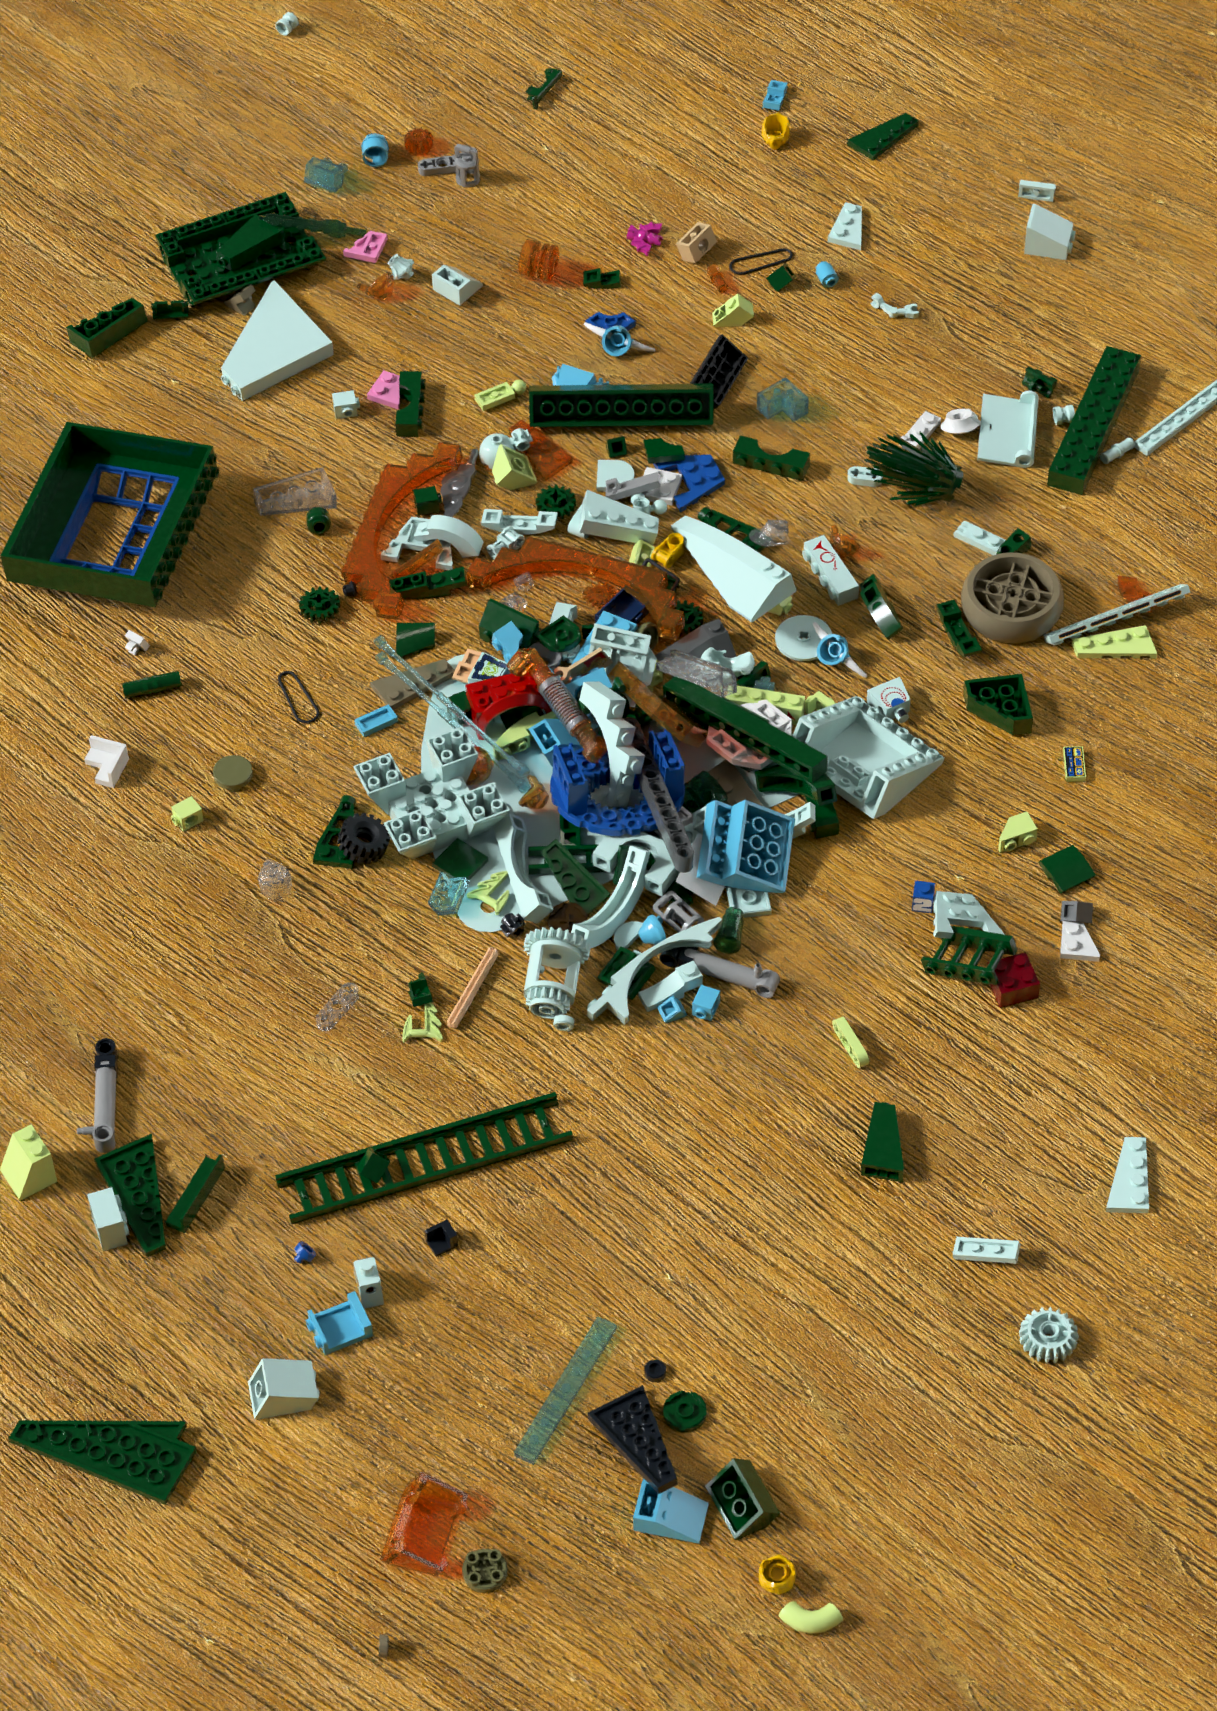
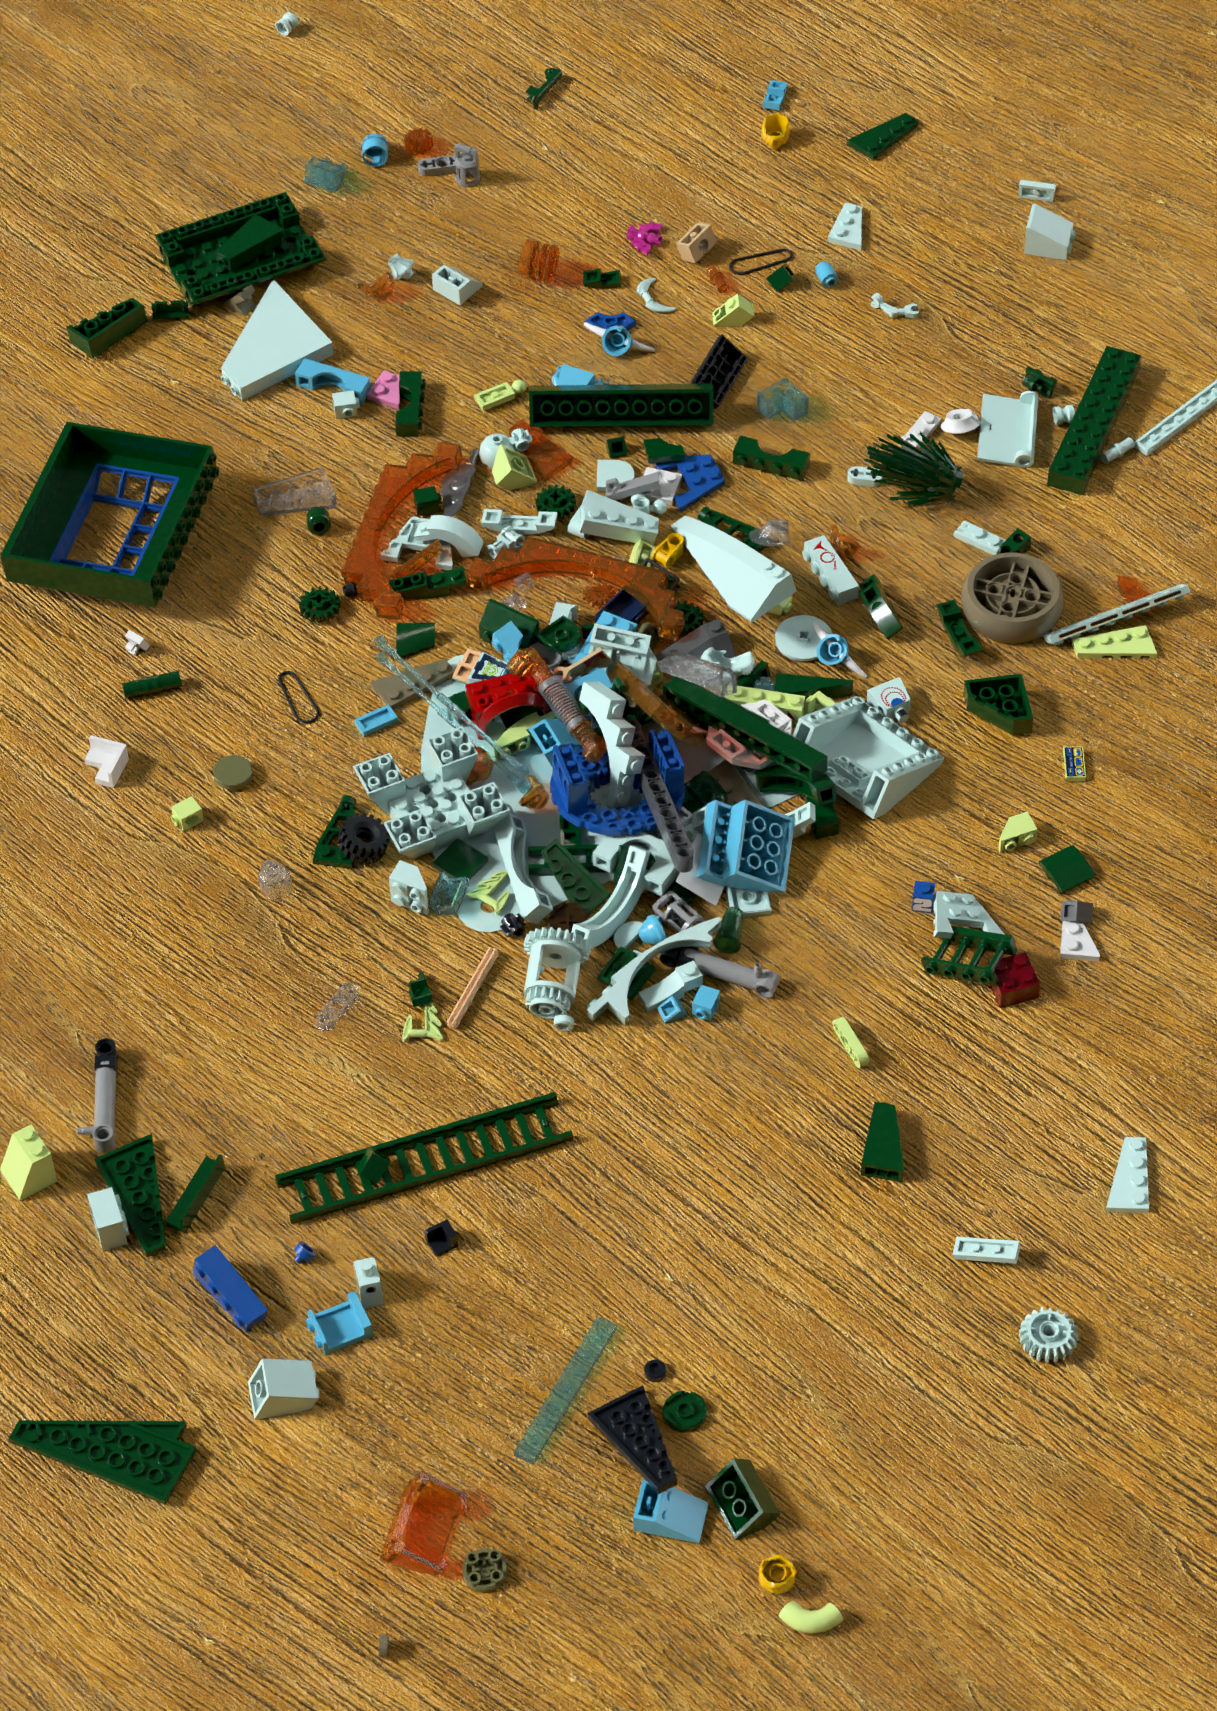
clear green bar [259,212,367,239] -> none
bright pink wing [343,231,388,263] -> none
none -> blue wedge [193,1245,268,1332]
none -> medium azure arch [295,358,371,405]
none -> light aqua slope [389,860,429,915]
none -> light aqua piece [637,278,676,313]
none -> dark green slope [774,673,853,701]

